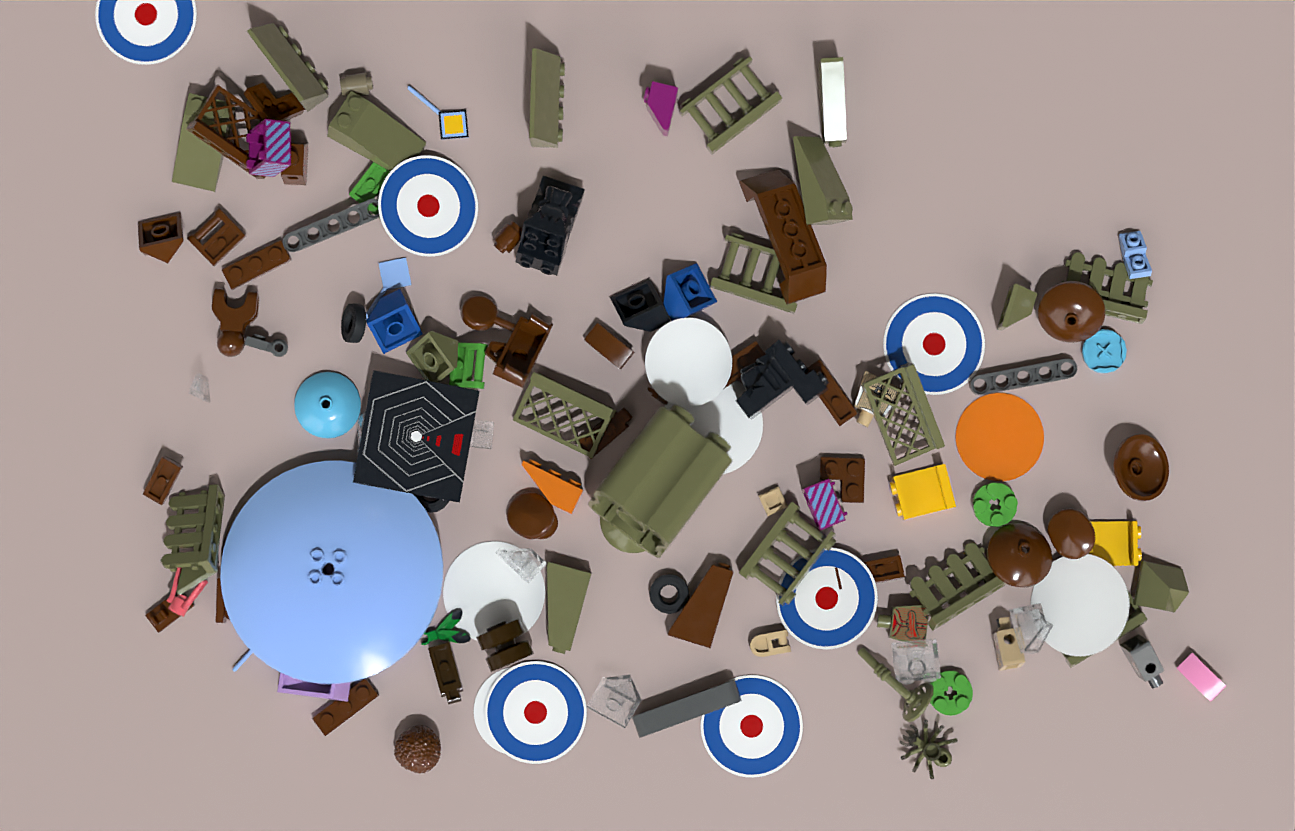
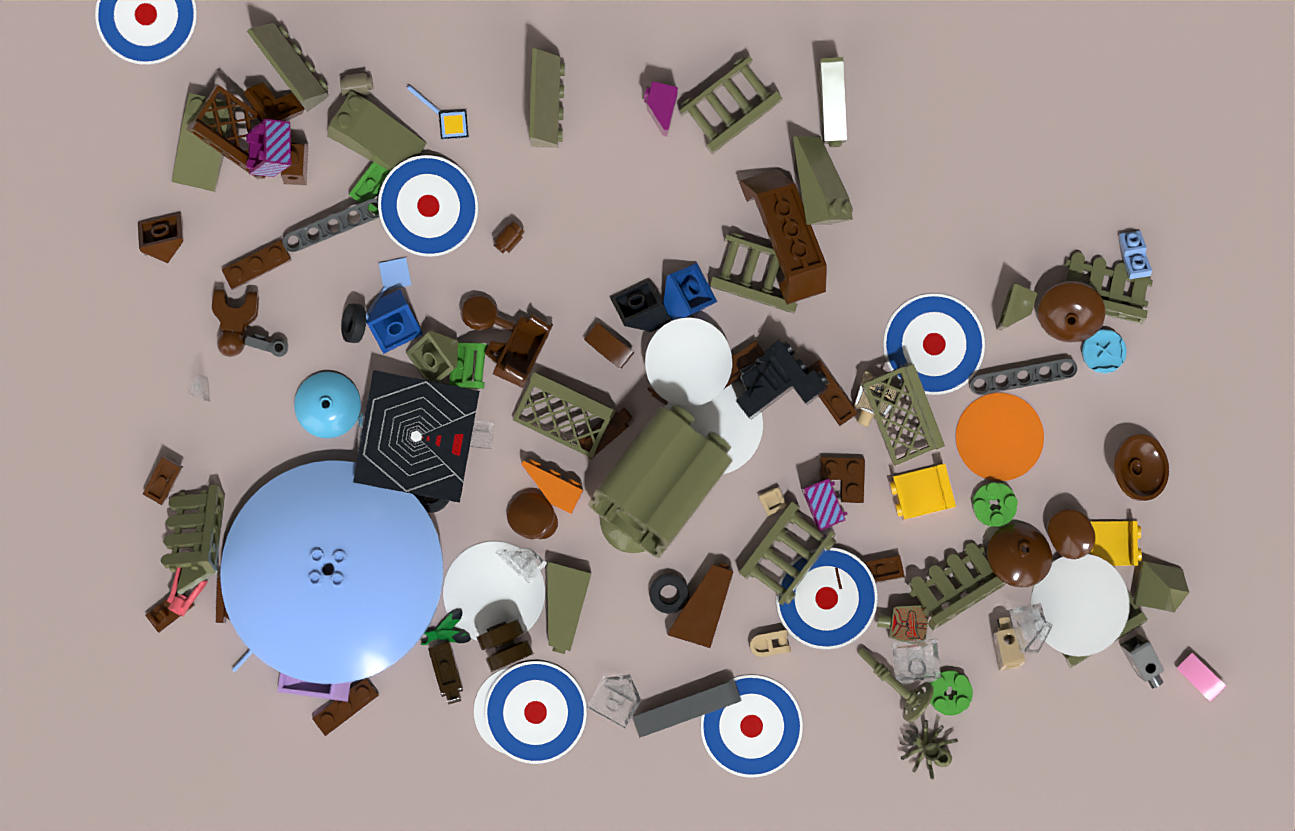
reddish brown plate [187,208,246,267] -> none
reddish brown hair [394,725,441,774] -> none
black brick [515,176,585,276] -> none

